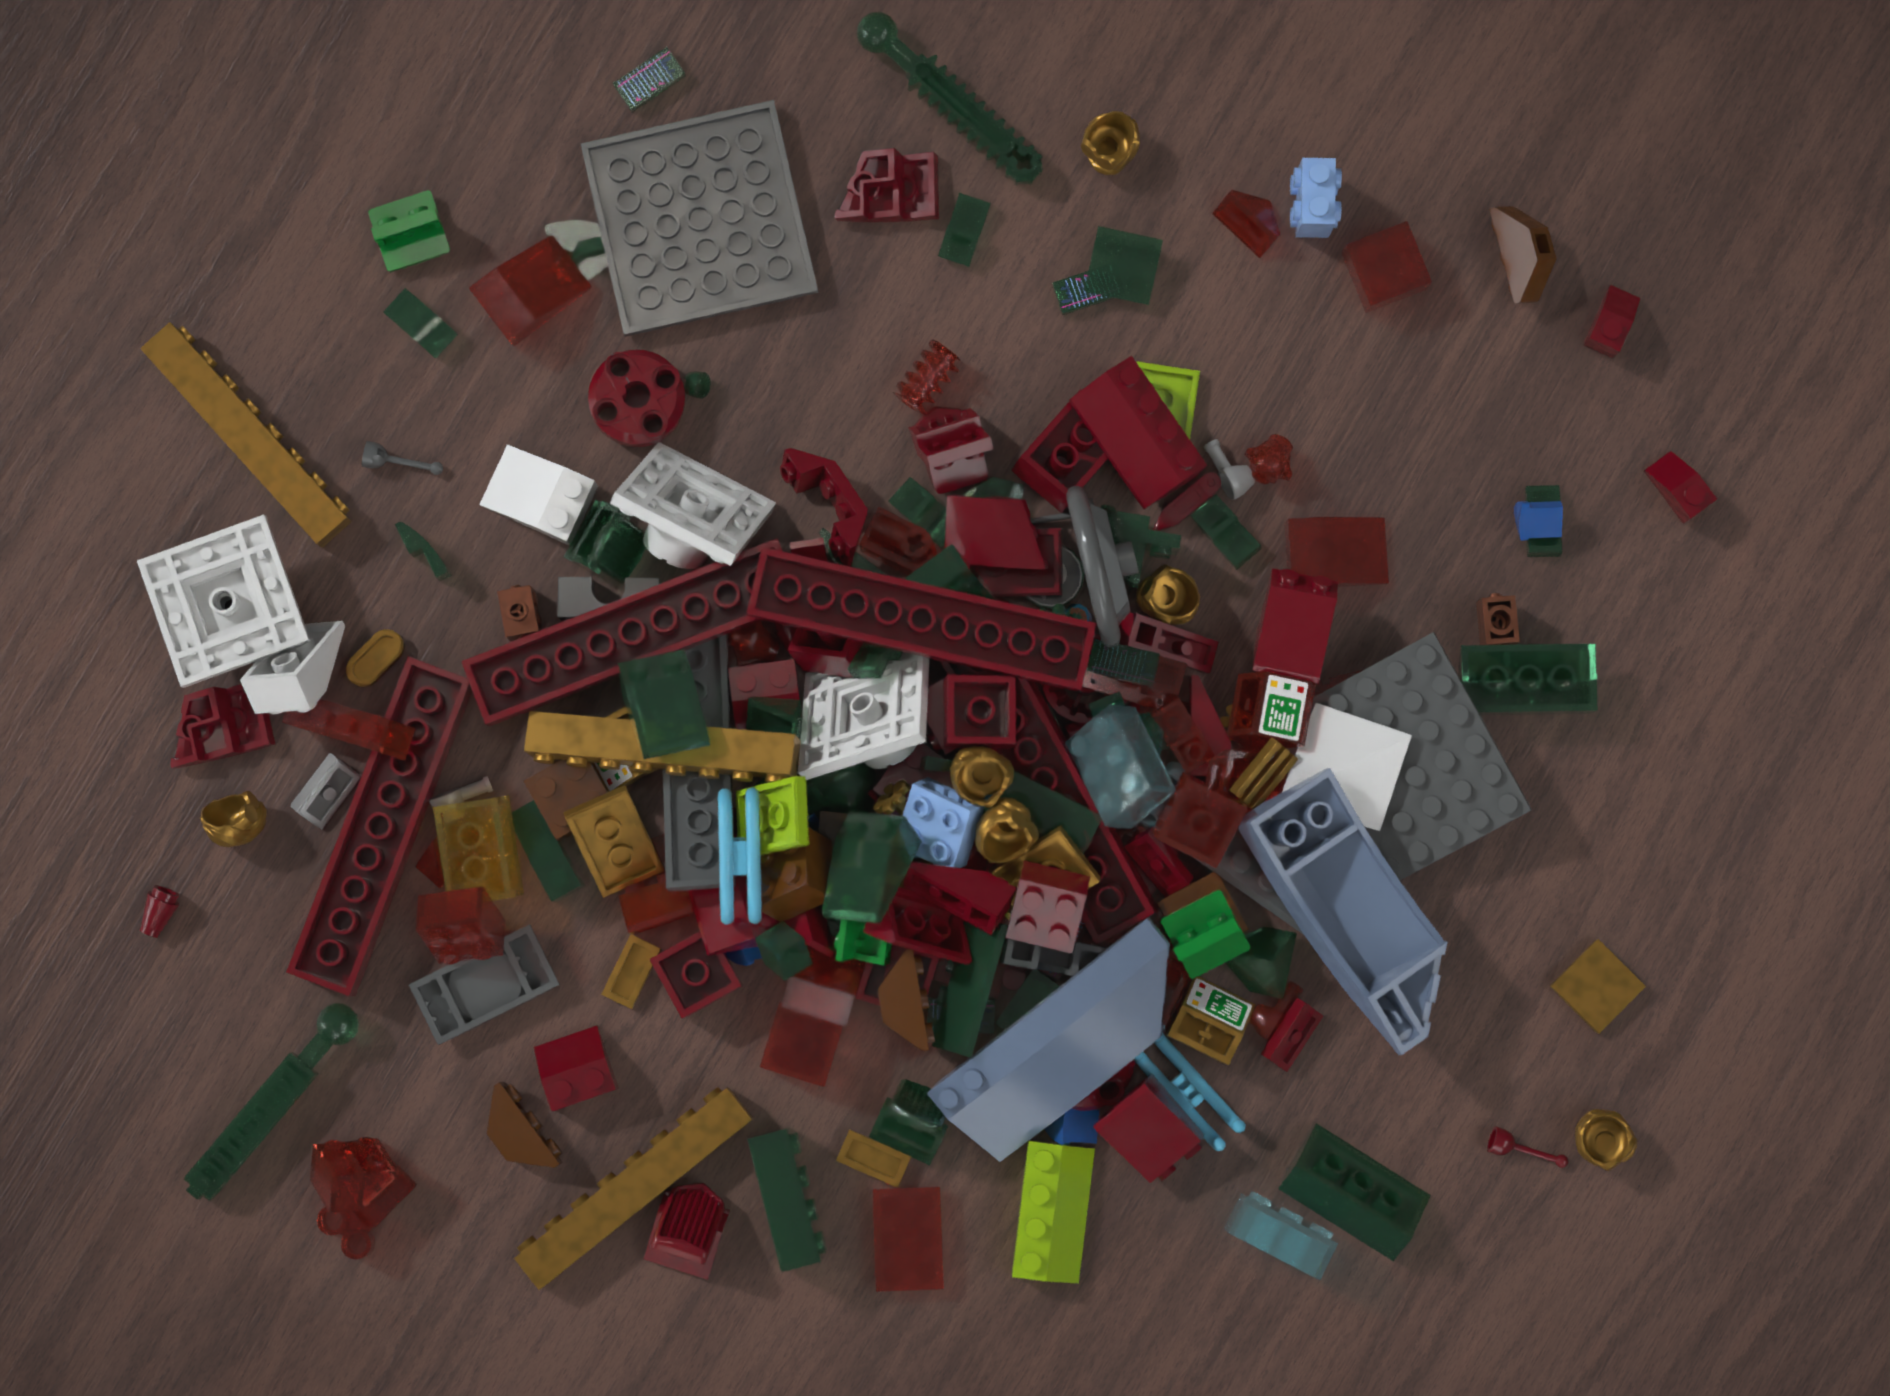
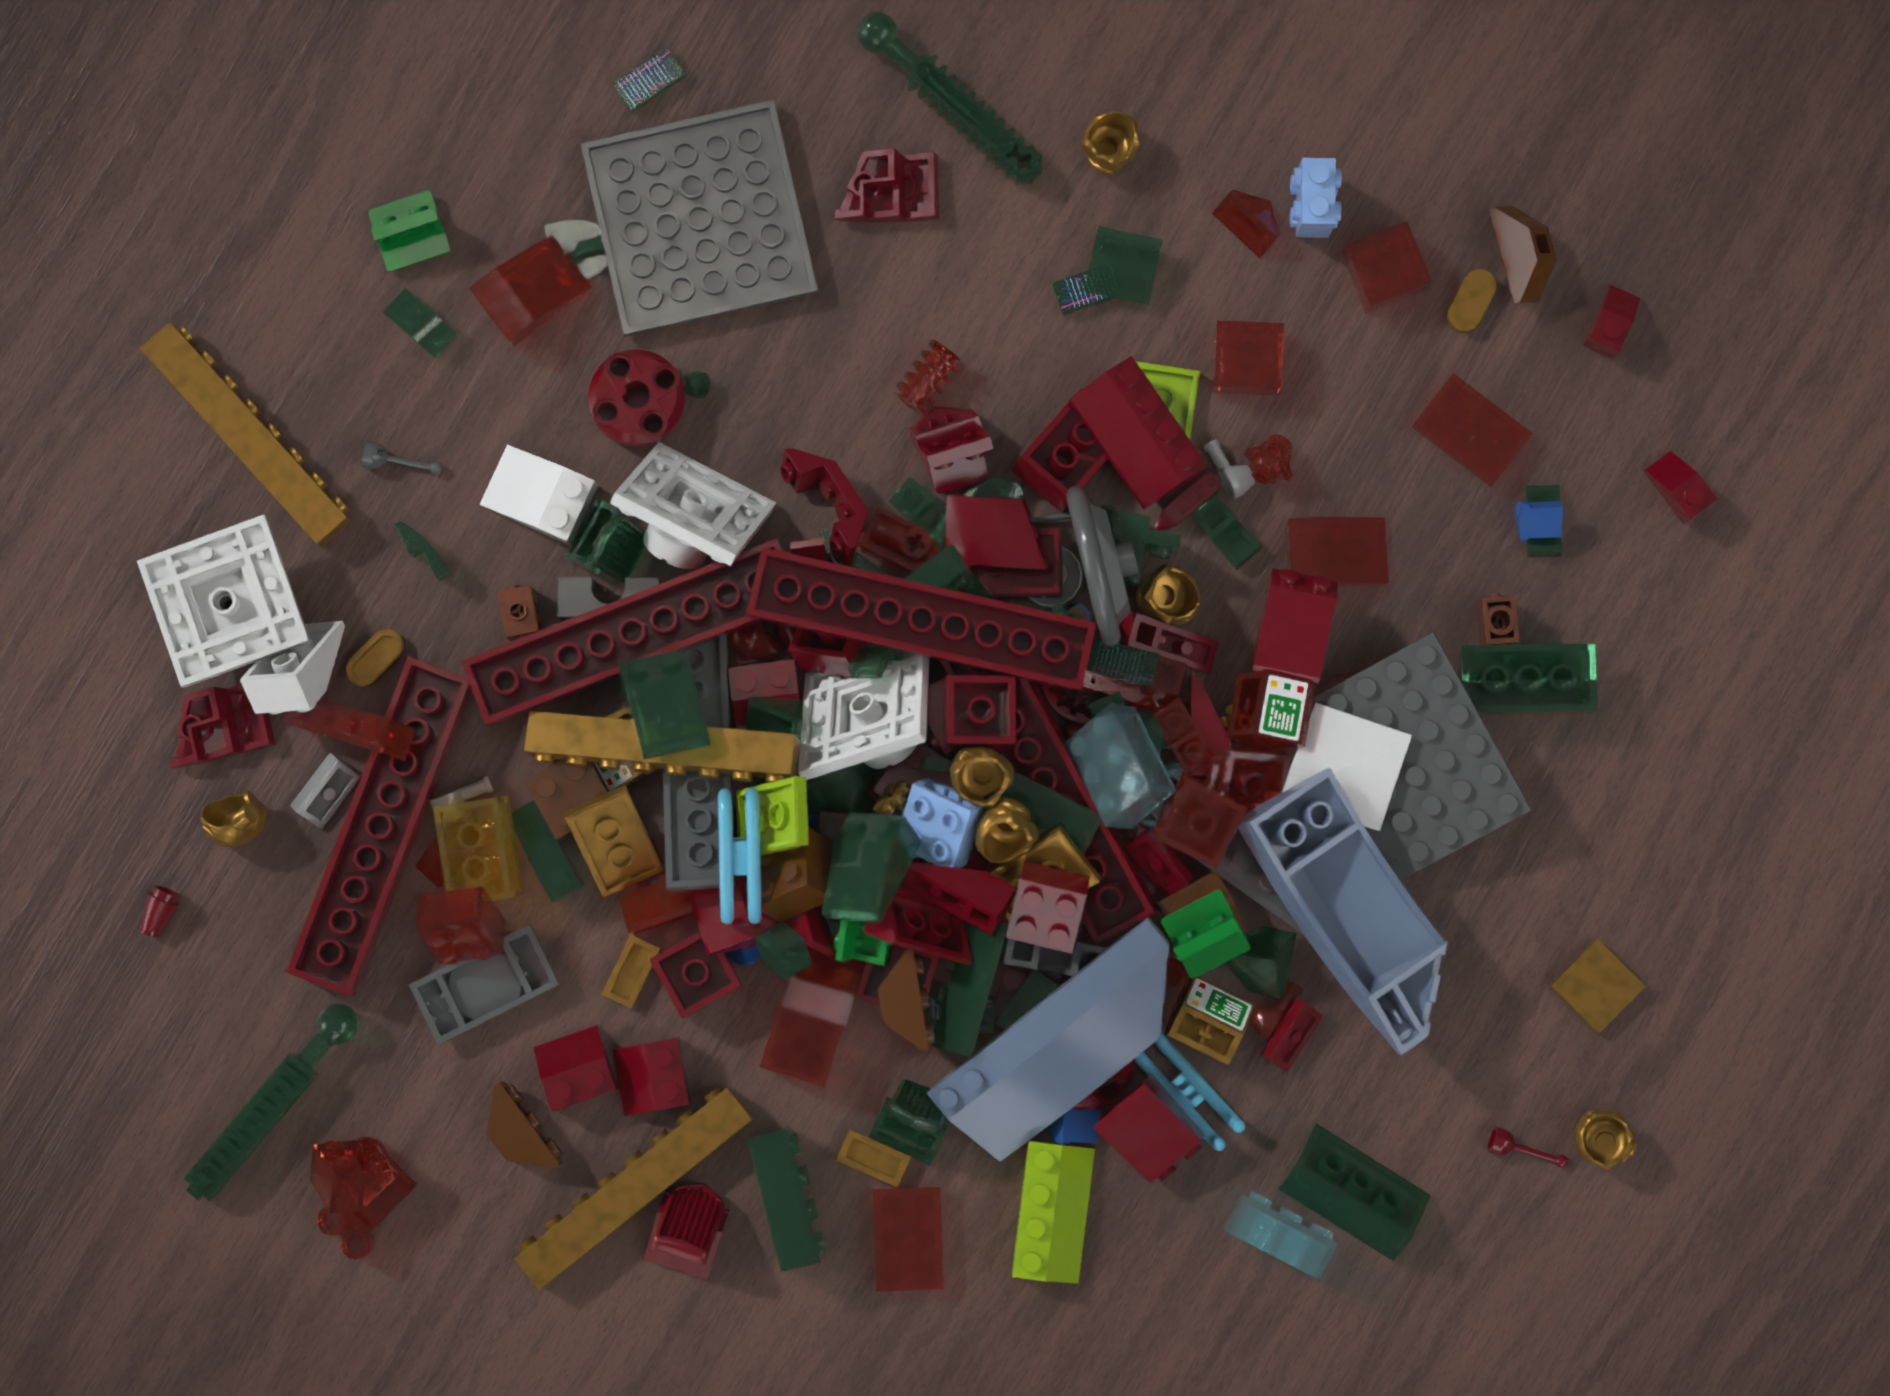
clear green slope [938,193,991,267] -> none
pearl gold tile [1230,738,1298,809] -> none
none -> dark red slope [613,1038,691,1116]
none -> clear red brick [1212,320,1284,396]
none -> clear red plate [1412,373,1533,487]
none -> pearl gold tile [1447,269,1497,333]

